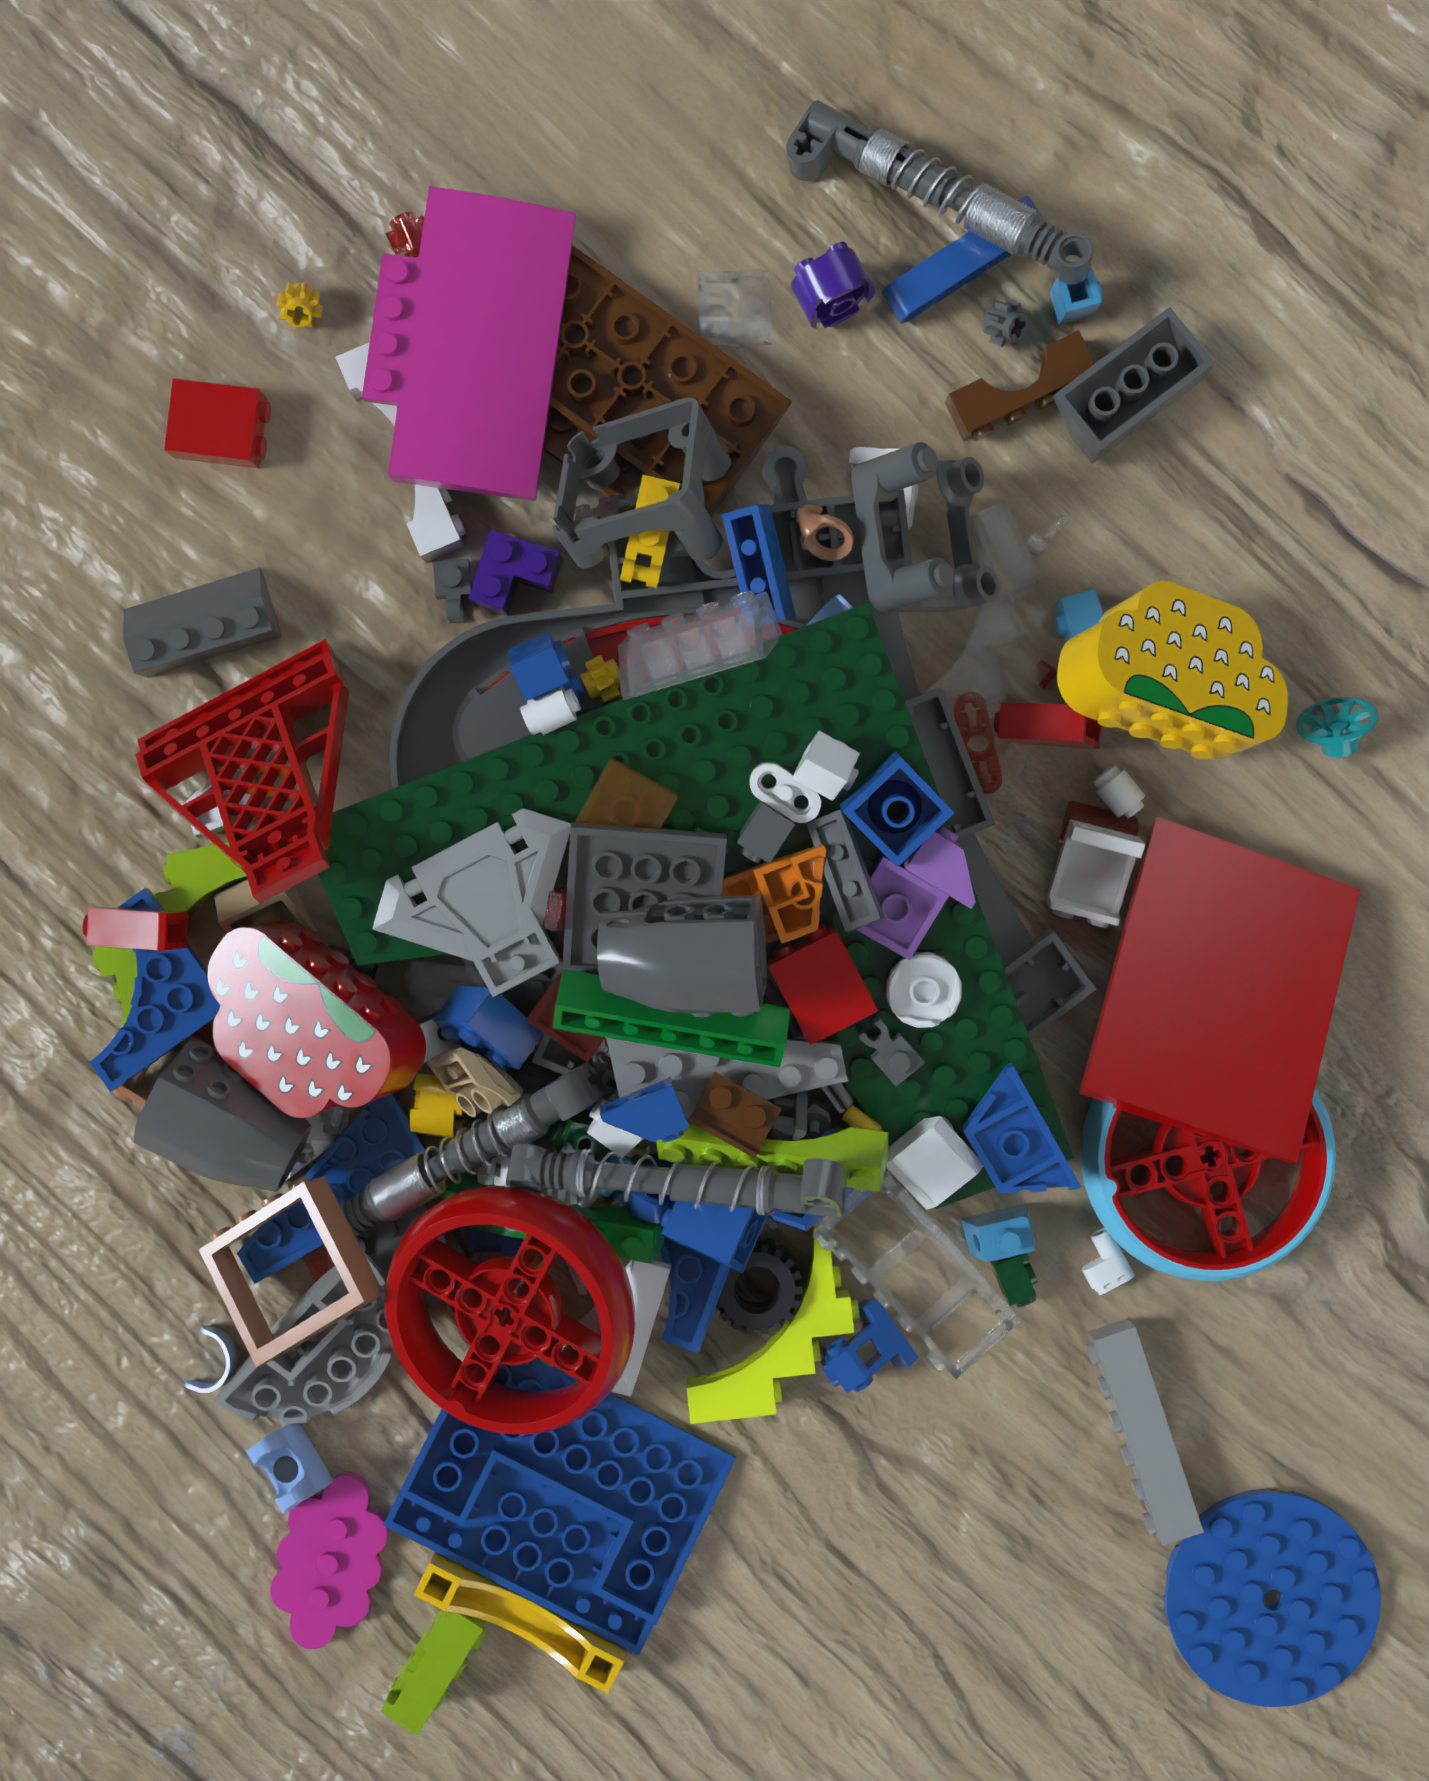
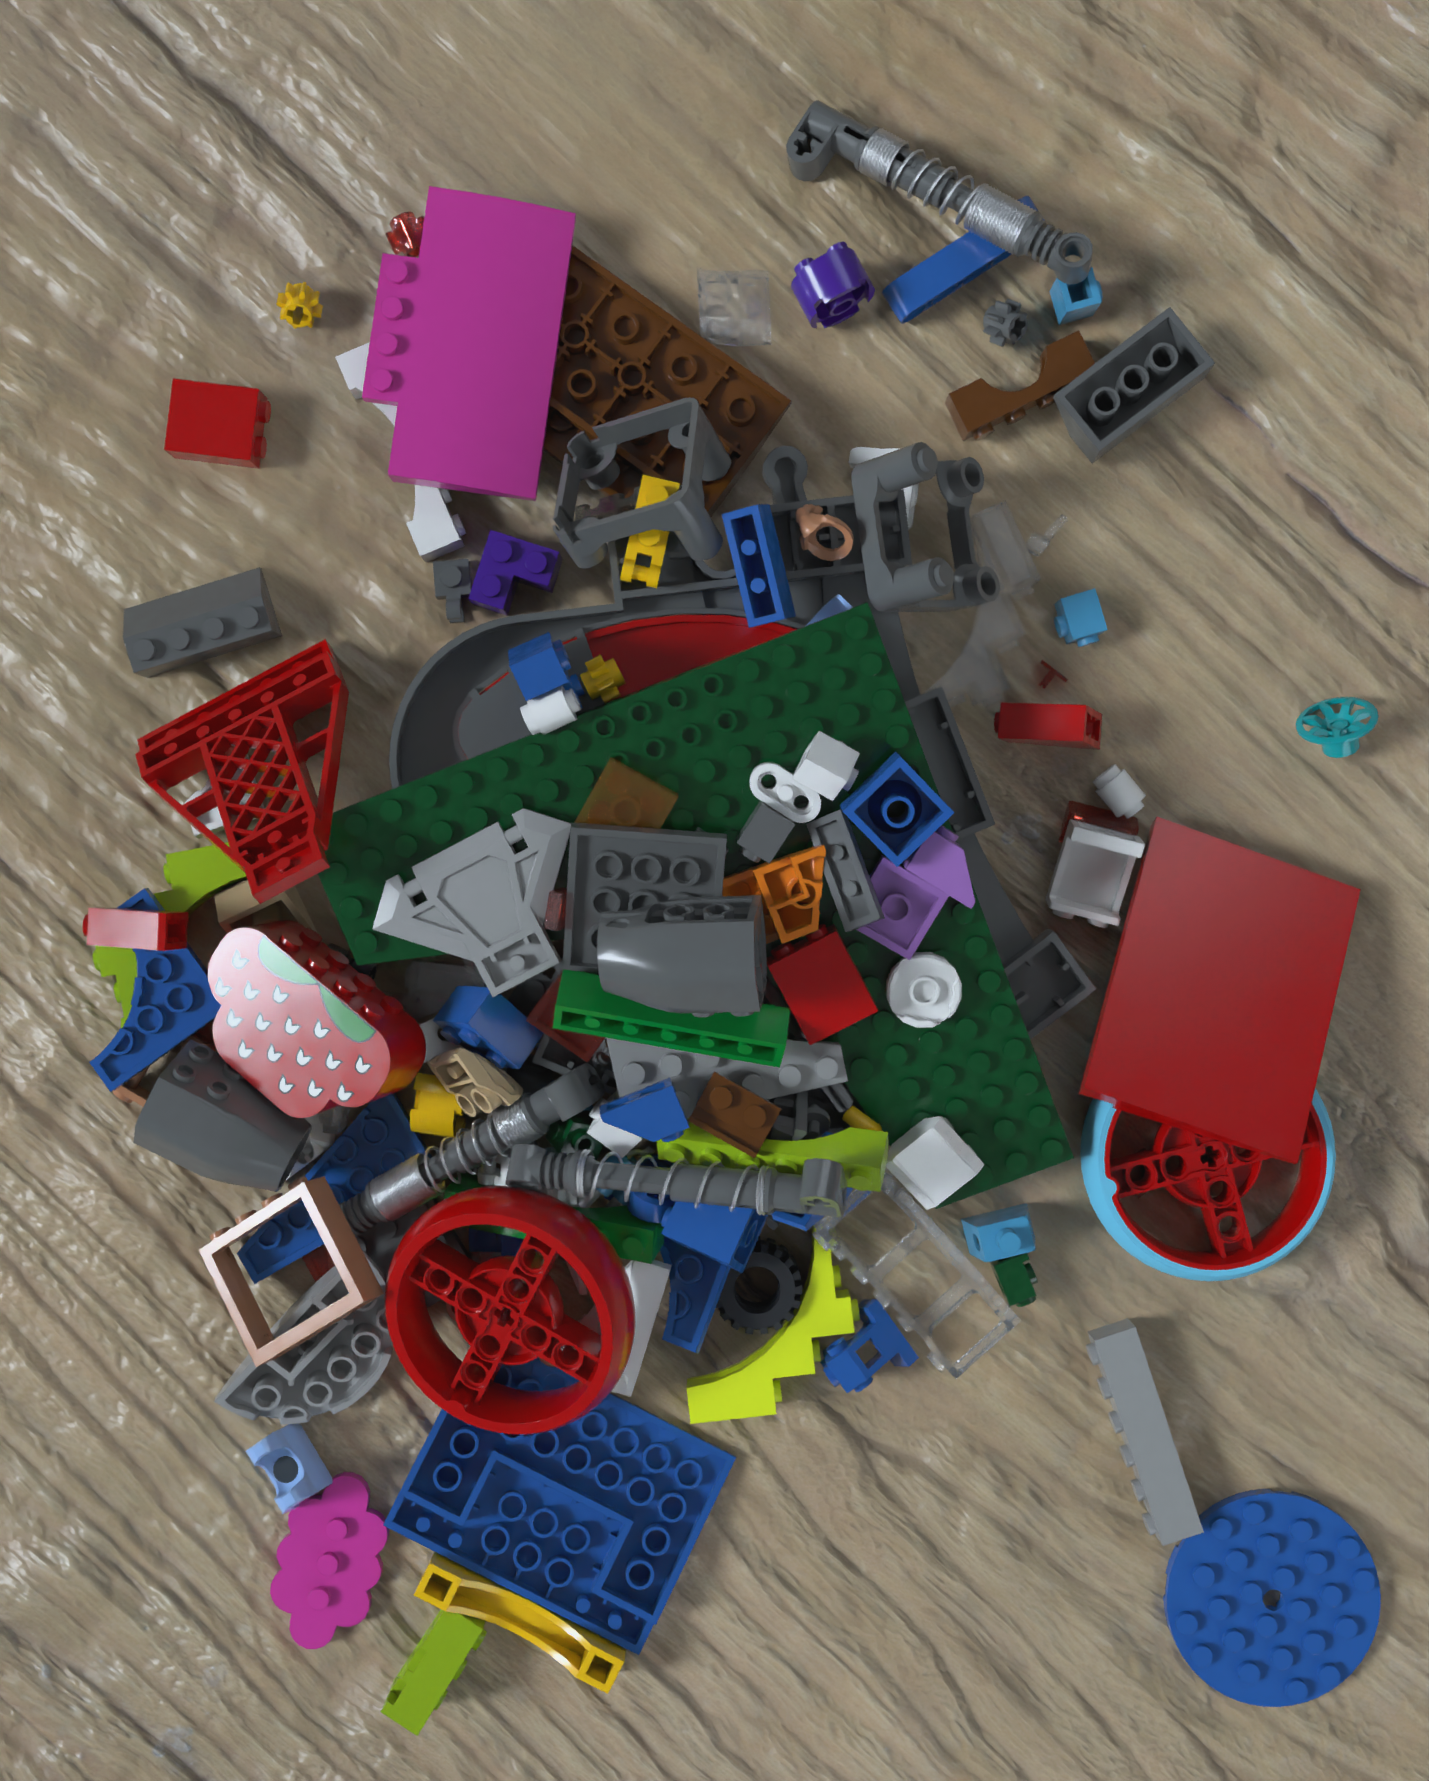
light blue helmet [185,1325,238,1393] -> none
clear slope [618,590,782,700] -> none
dark grey plate [857,1016,925,1087] -> none
clear red beam [954,692,1002,794] -> none
blue wing [962,1062,1081,1194] -> none
yellow brick [1057,581,1288,760] -> none
white piece [1082,1227,1134,1295] -> none

